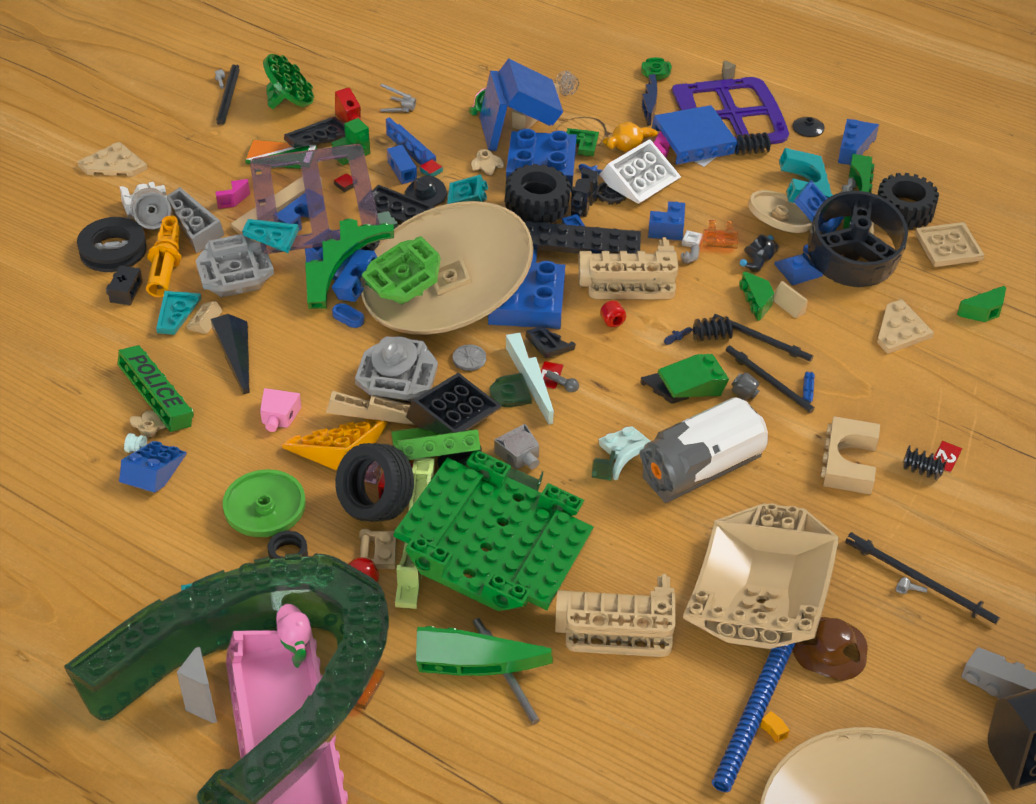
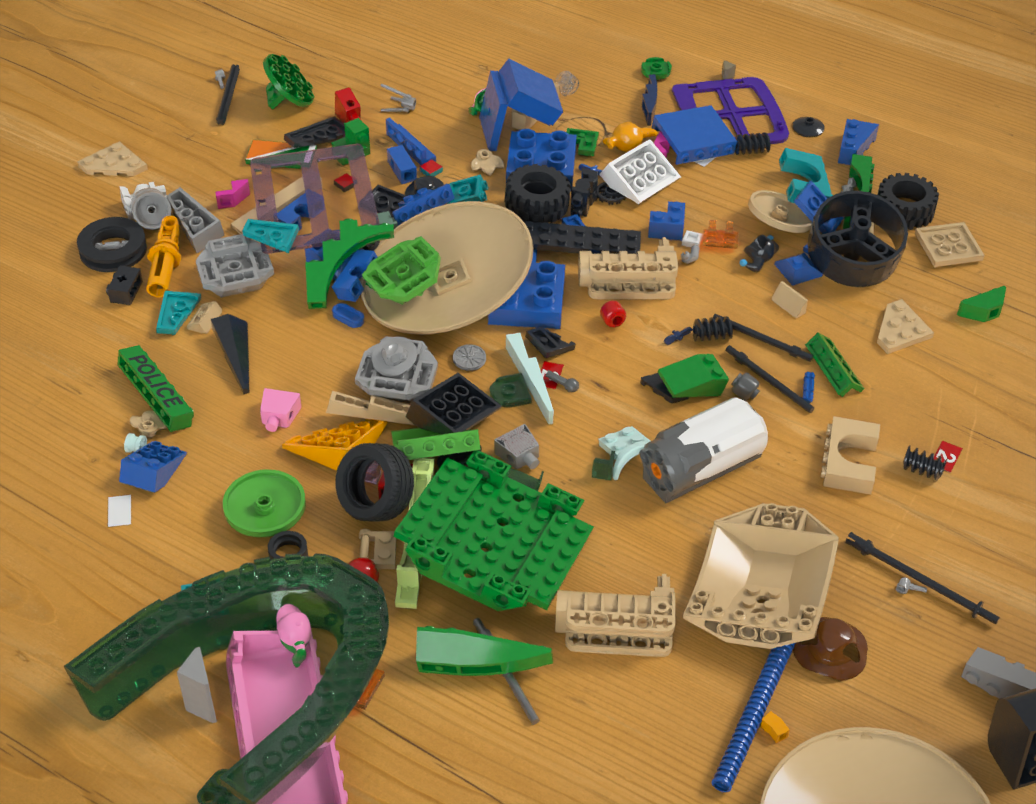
green slope [739,272,774,321] -> none
none -> white sticker [108,495,131,527]
none -> blue bracket [392,184,455,226]
none -> green fence [805,332,865,397]

